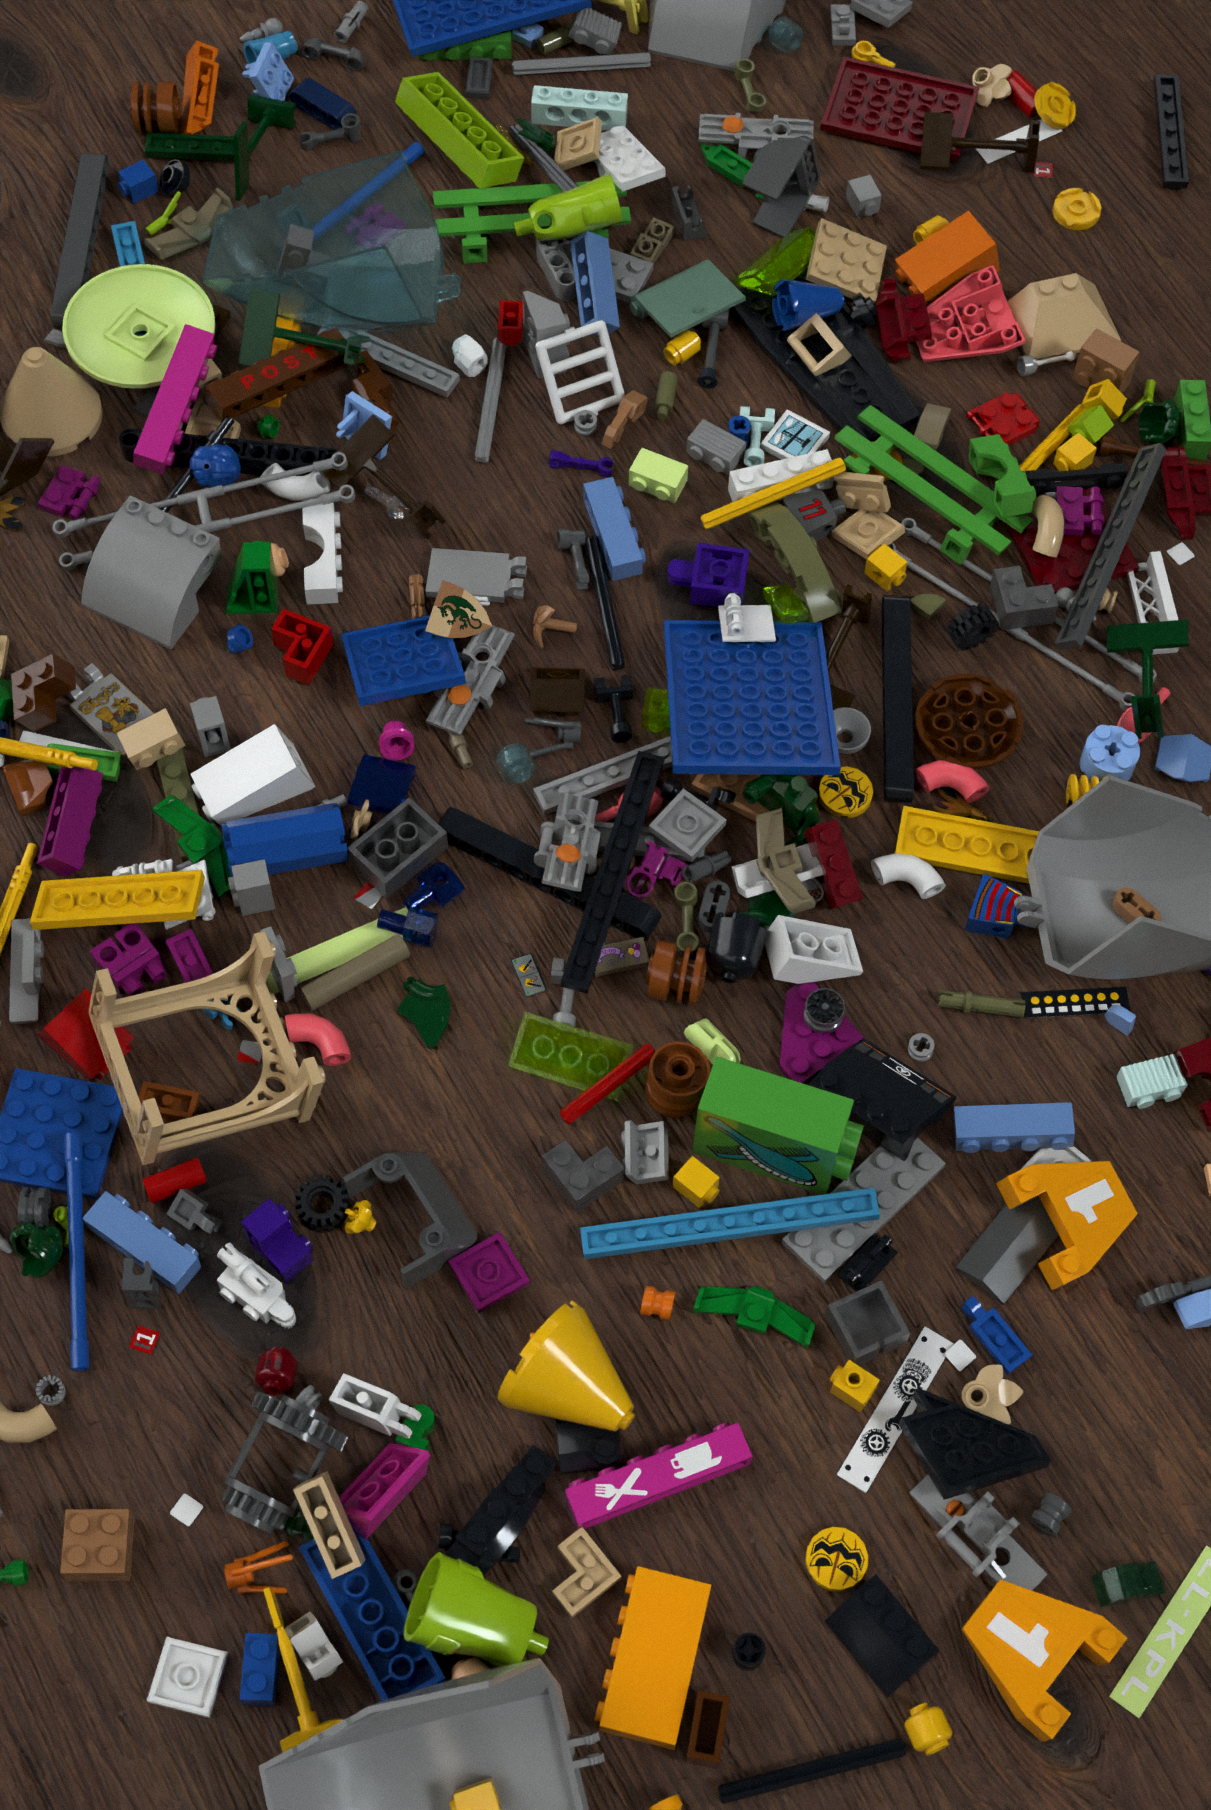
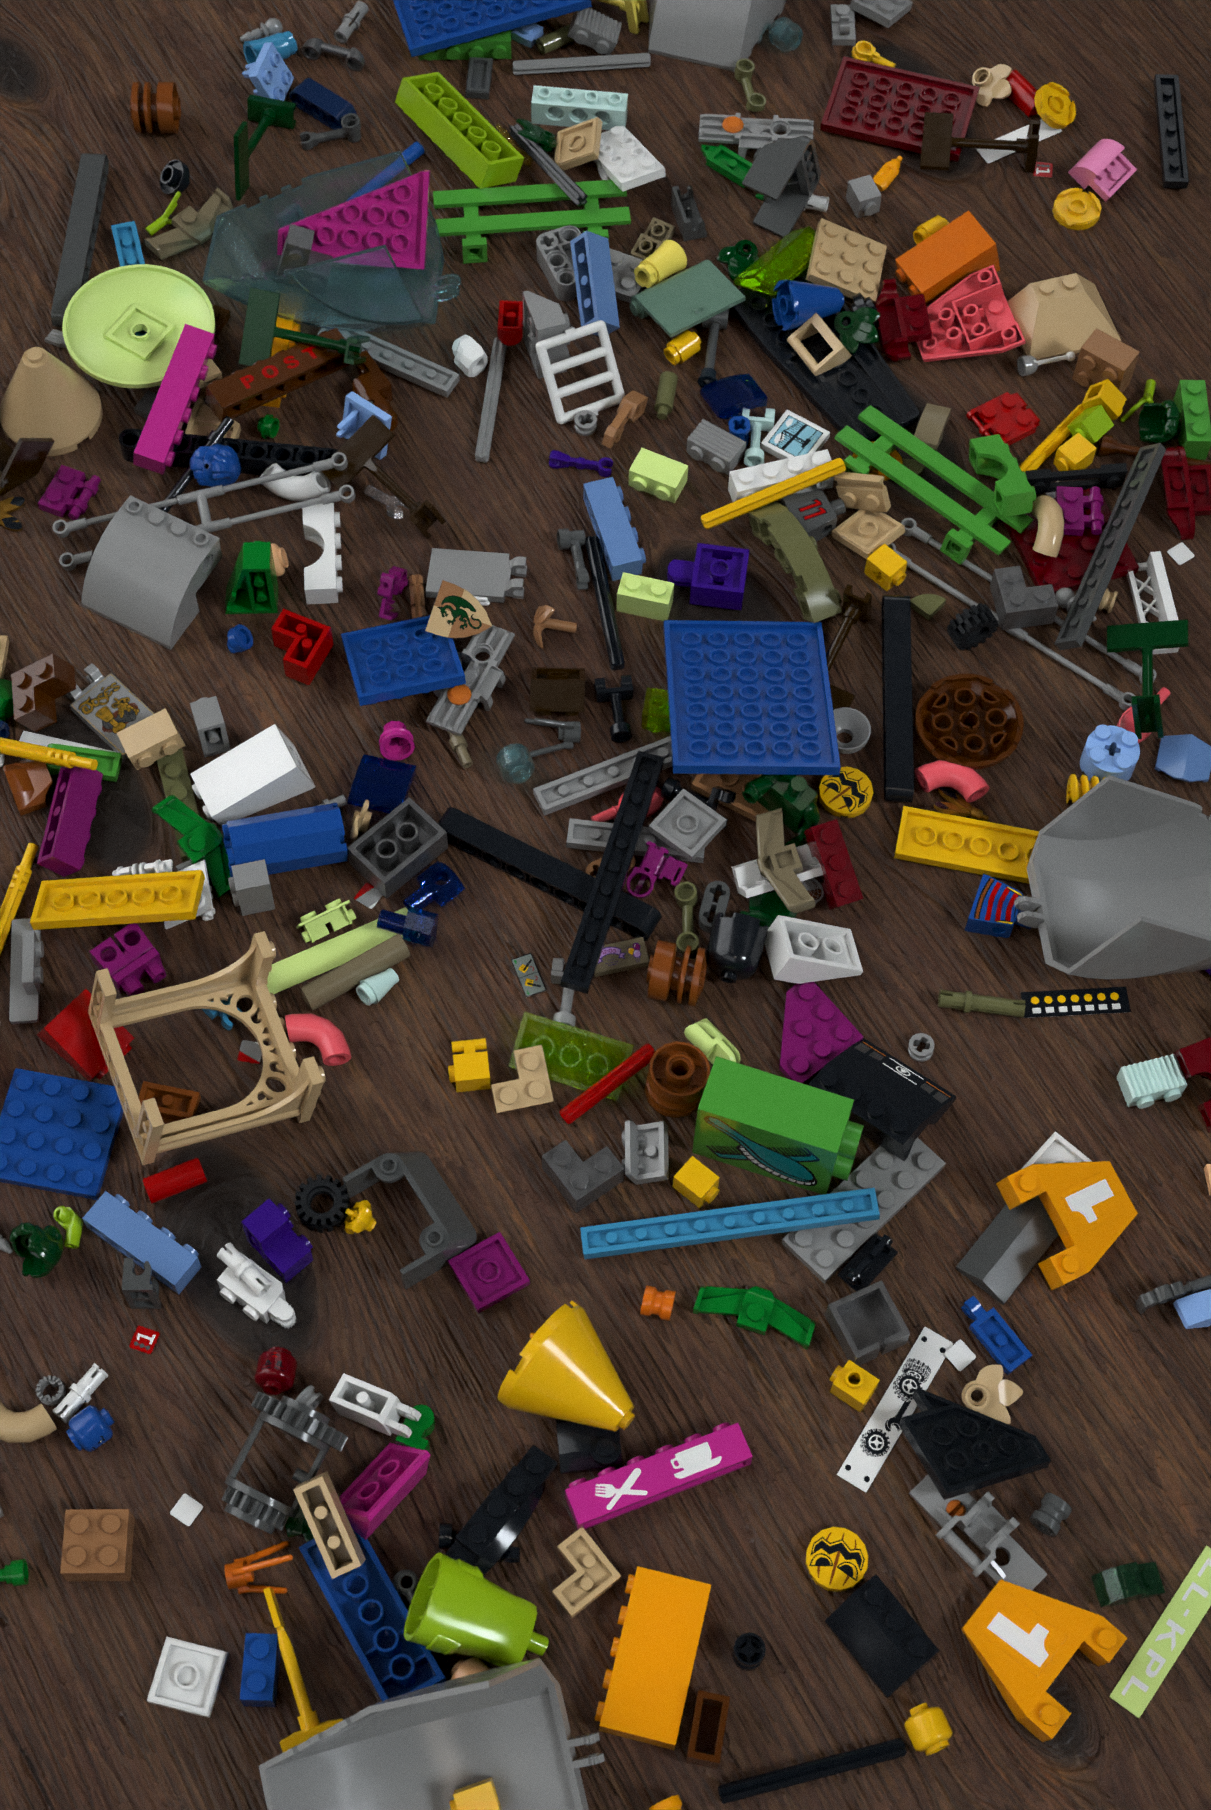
dark grey wheel [18,1187,51,1229] -> none
blue piece [64,1133,90,1371] -> none
blue brick [118,160,159,204] -> none
dark green plate [144,133,234,161] -> none
magenta plate [165,929,213,983] -> none
dark grey plate [167,1188,223,1234] -> none
orange wedge [180,40,219,135] -> none
light grey plate [260,926,298,1002] -> none
white brick [284,1611,343,1681] -> none
dark green arm [397,977,450,1050] -> none
lime torso [514,173,623,241] -> none
light grey piece [534,792,601,892] -> none
dark grey axle [682,850,732,883] -> none
white hinge [718,593,776,642] -> none
clear neon green plate [763,584,809,624] -> none
dark grey wheel [803,988,845,1034] -> none
white cylinder [871,853,946,899] -> none
medium blue brick [953,1102,1075,1153] -> none
light blue tile [1105,1005,1136,1036] -> none
medium nougat beam [1112,887,1161,924] -> none
none -> white pin [52,1363,109,1424]
none -> blue head [66,1405,115,1452]
none -> dark pink wing [277,170,430,270]
none -> yellowish green hinge [296,898,356,943]
none -> light aqua cone [356,968,399,1006]
none -> magenta piece [377,566,409,620]
none -> yellow brick [448,1038,491,1092]
none -> tan plate [491,1045,554,1114]
none -> yellowish green brick [616,572,674,621]
none -> light yellow plant [634,240,687,288]
none -> clear blue slope [700,374,768,419]
none -> dark green plate [717,240,764,281]
none -> dark green plate [834,307,880,354]
none -> light orange piece [872,156,903,192]
none -> bright pink brick [1068,139,1137,202]

